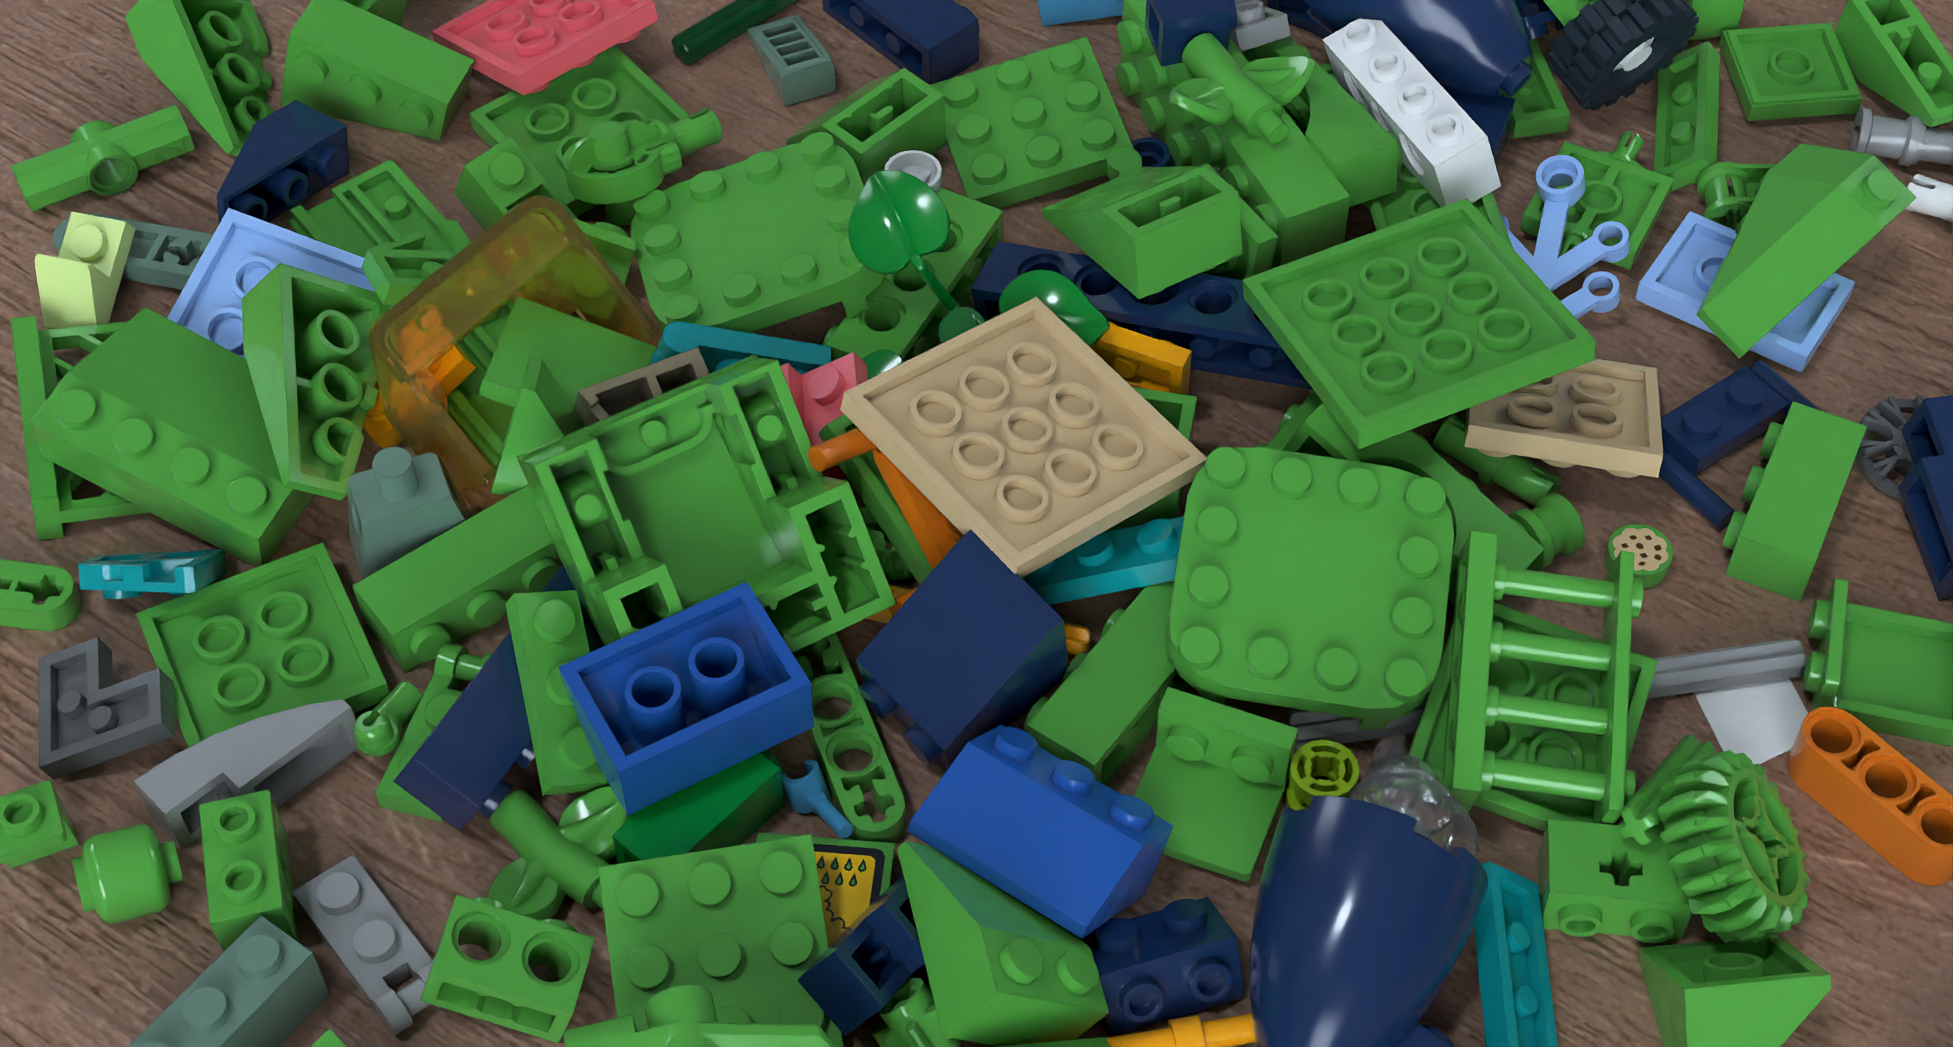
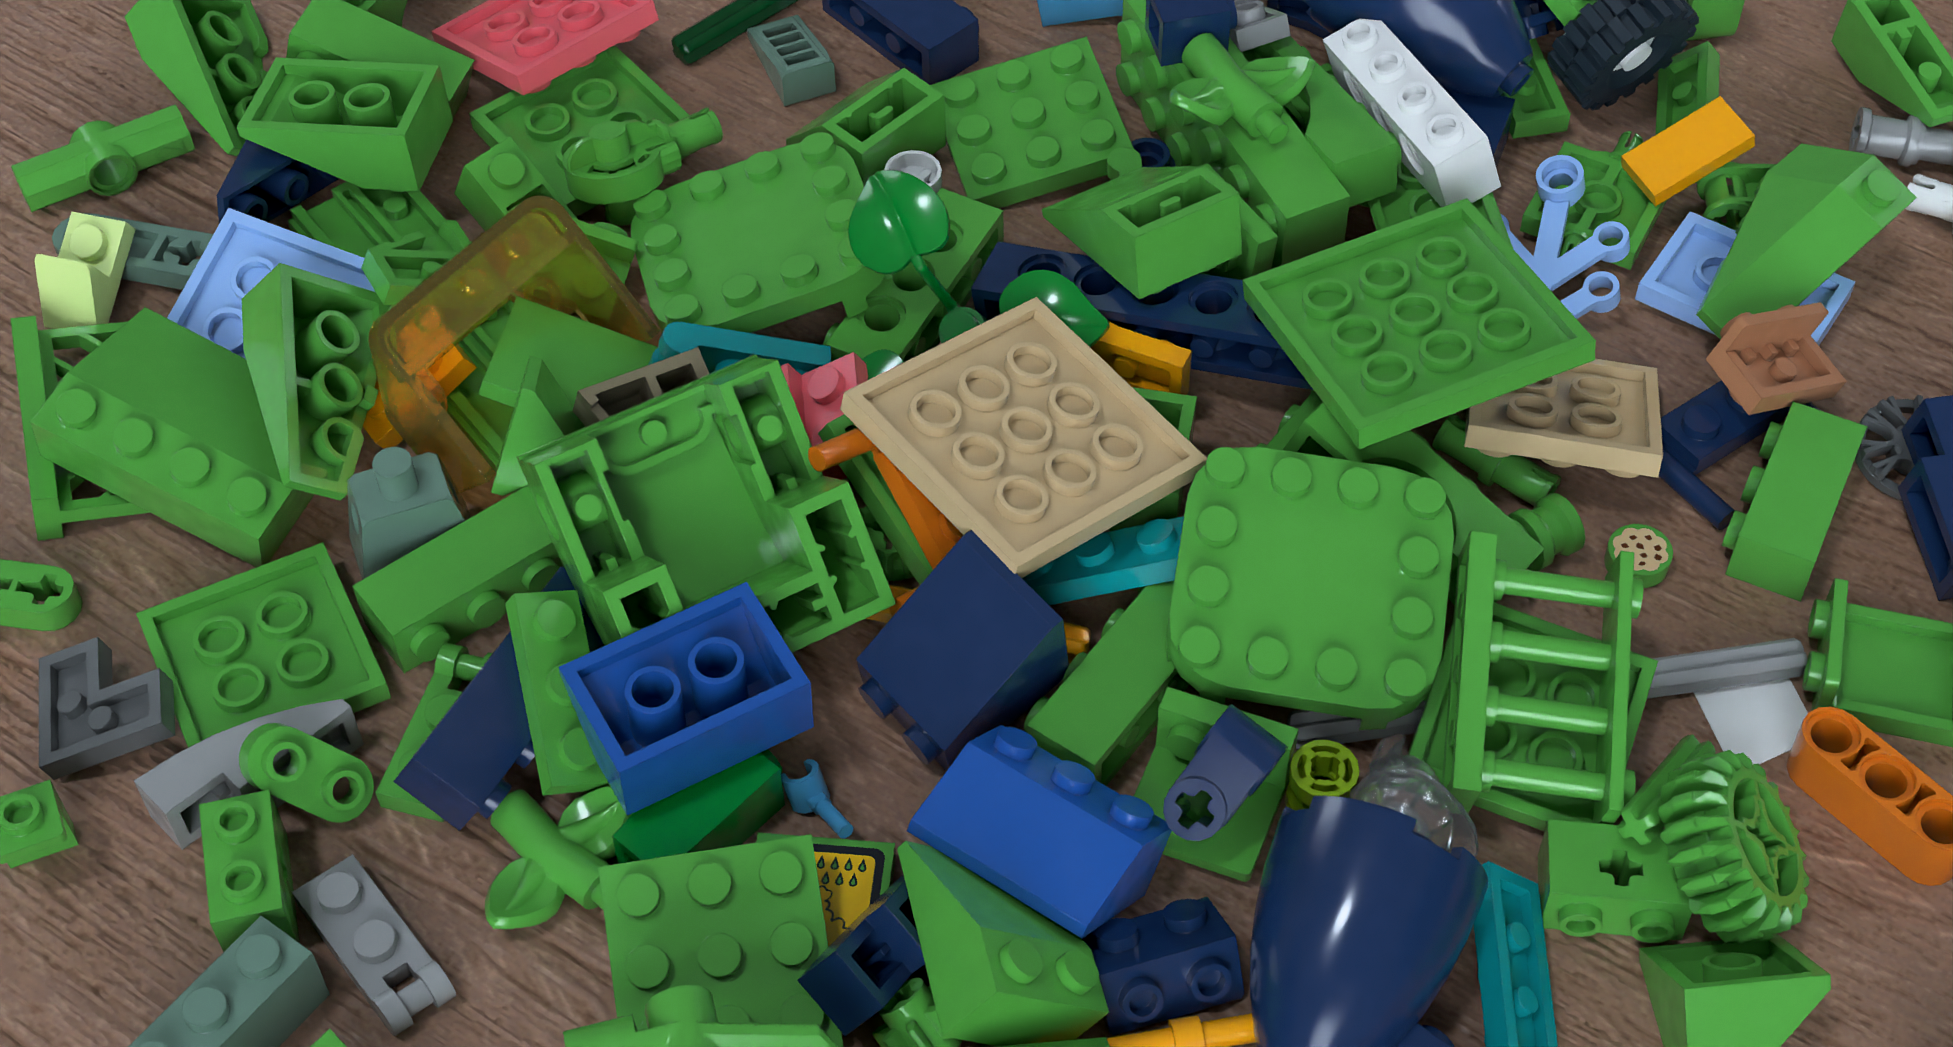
bright green head [72,824,183,924] -> none
teal wing [78,549,227,599] -> none
bright green arm [353,681,423,758] -> none
bright green brick [420,895,595,1043] -> none
bright green beam [792,633,906,843] -> none
bright green plate [1719,23,1863,121] -> none
none -> bright green slope [237,57,453,192]
none -> bright green plate [239,723,374,823]
none -> dark blue piece [1163,704,1288,841]
none -> light orange tile [1621,96,1755,207]
none -> nougat bracket [1706,302,1847,415]

